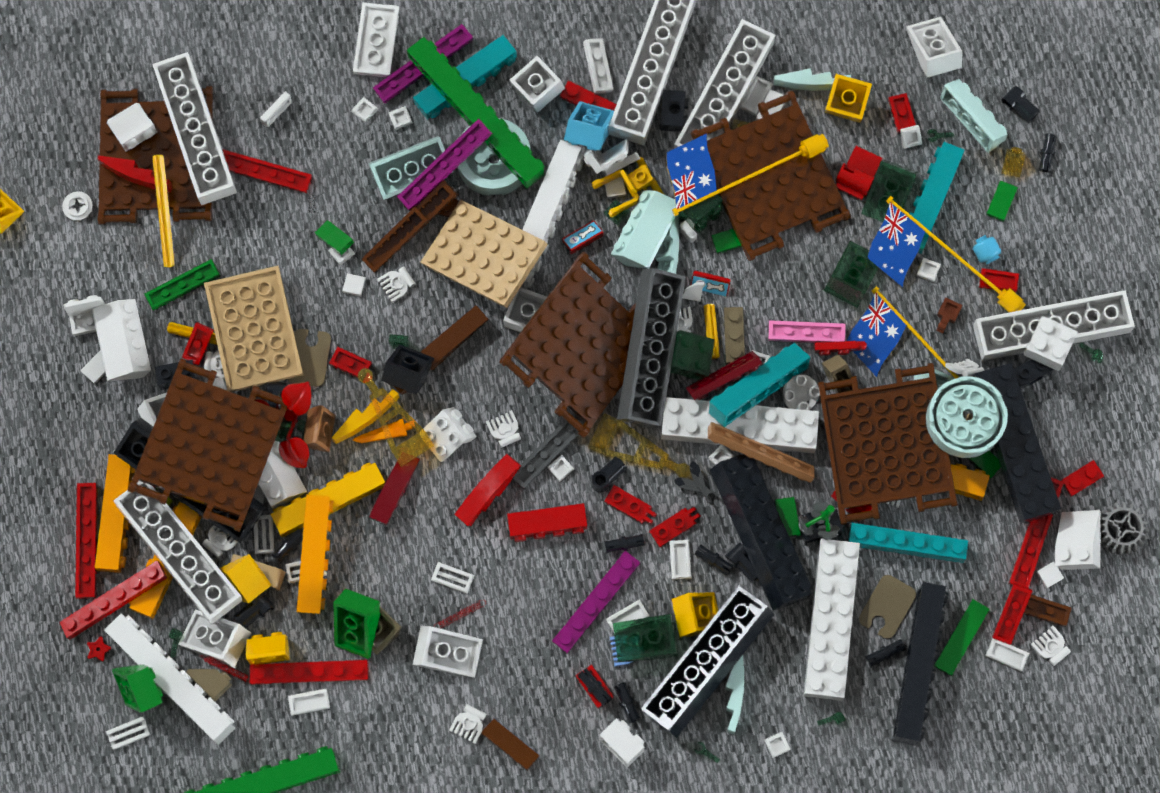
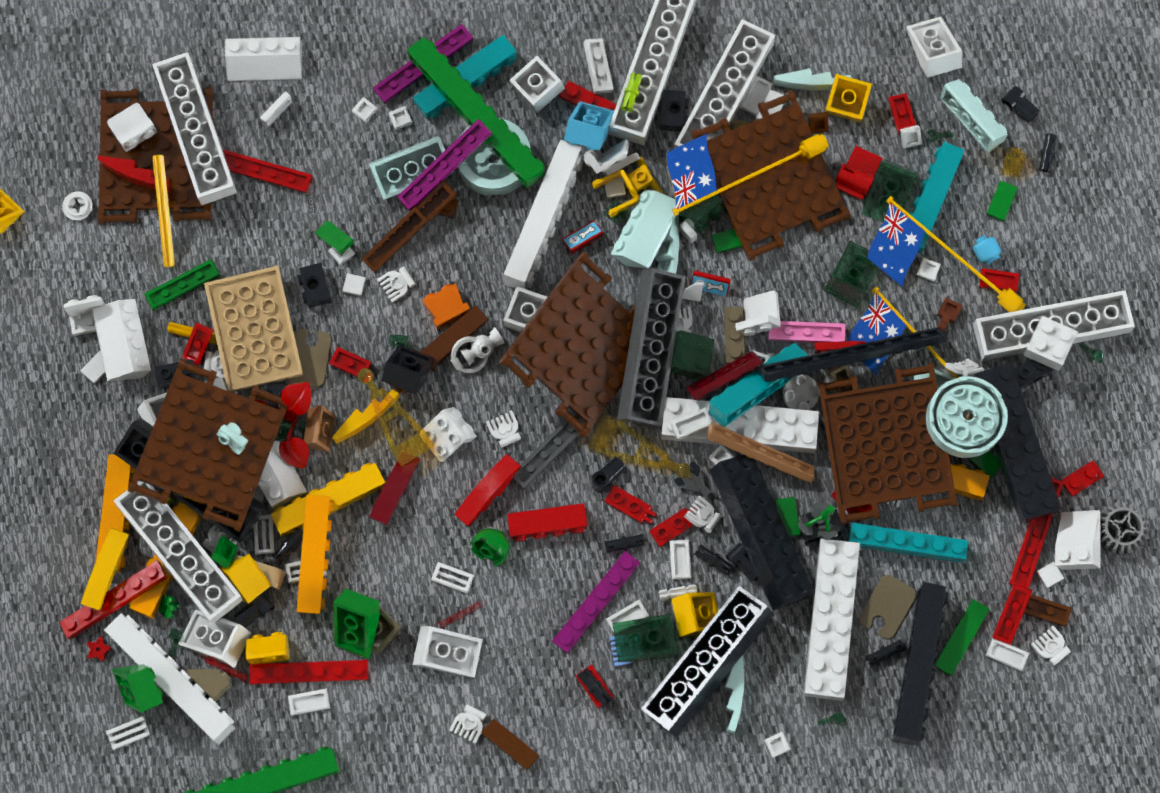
red plate [75,483,97,599] -> none
white plate [353,2,400,77] -> none
light orange bar [353,419,415,443] -> none
tan plate [420,200,548,308] -> none
white tile [547,455,574,482] -> none
white brick [599,718,644,768] -> none
black pin [614,682,641,723] -> none
clear green hand [694,742,720,763] -> none
yellow axle [704,304,720,359] -> none
none -> yellow slope [81,528,130,610]
none -> green plant [159,594,180,619]
none -> green tile [211,535,238,569]
none -> light aqua plate [217,423,249,455]
none -> white slope [225,37,302,81]
none -> black brick [297,263,332,308]
none -> orange hips [422,283,470,331]
none -> white piece [450,327,505,373]
none -> green cylinder [470,528,509,566]
none -> lime pin [621,73,642,112]
none -> white axle [659,584,697,601]
none -> white tile [670,408,712,441]
none -> white piece [684,495,721,533]
none -> white bracket [735,291,781,336]
none -> black plate [758,327,946,382]
none -> reddish brown plate [808,112,828,133]

